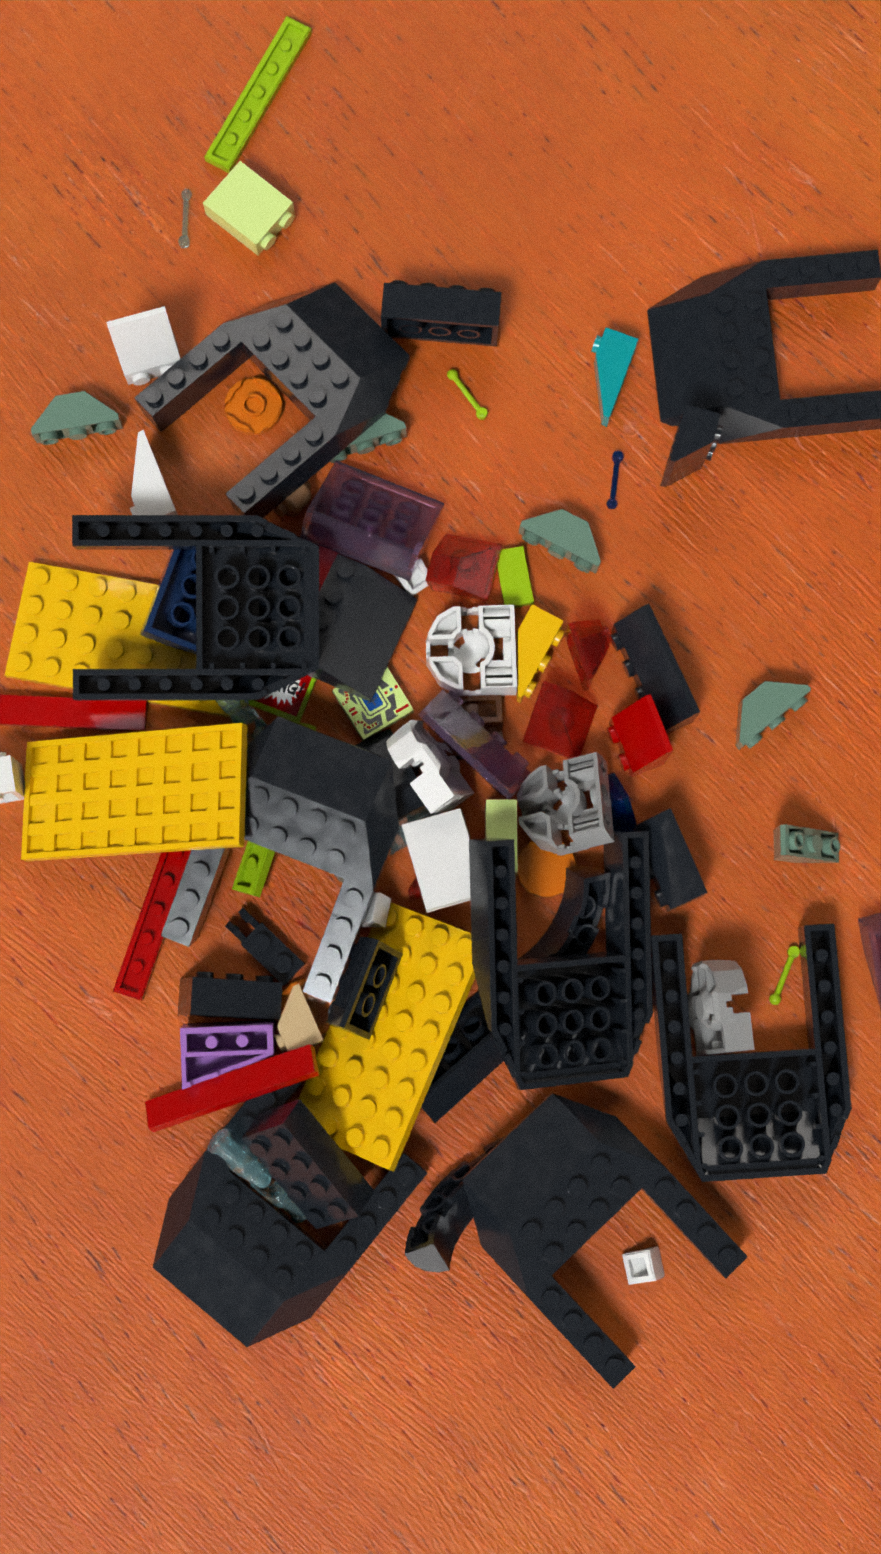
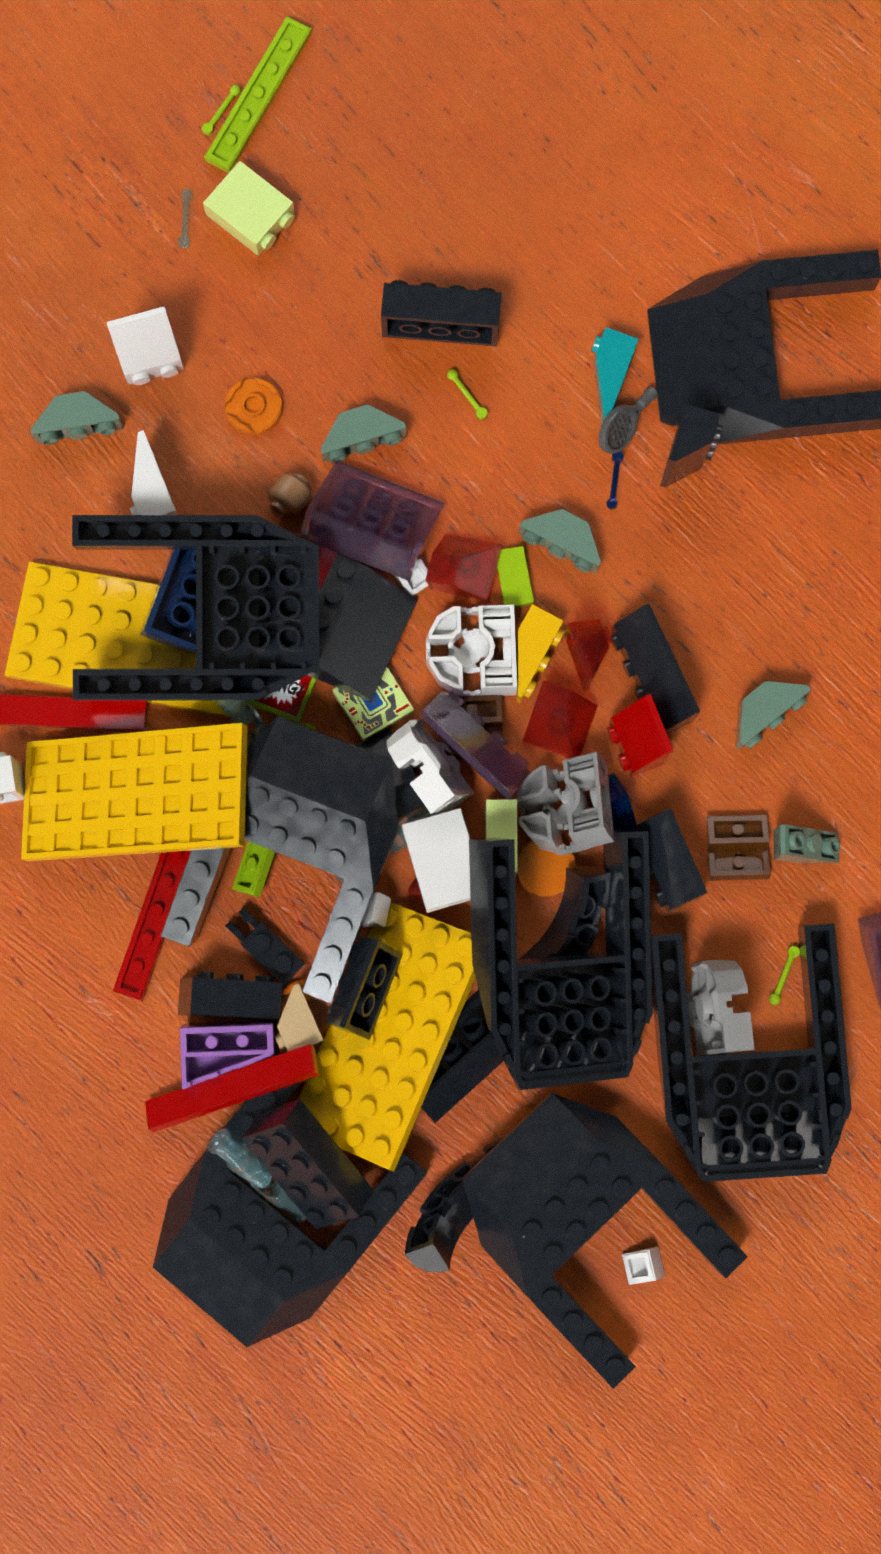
black wedge [134,282,410,518] -> none
none -> lime hinge [202,85,241,136]
none -> dark grey piece [598,387,658,454]
none -> reddish brown slope [707,815,771,881]

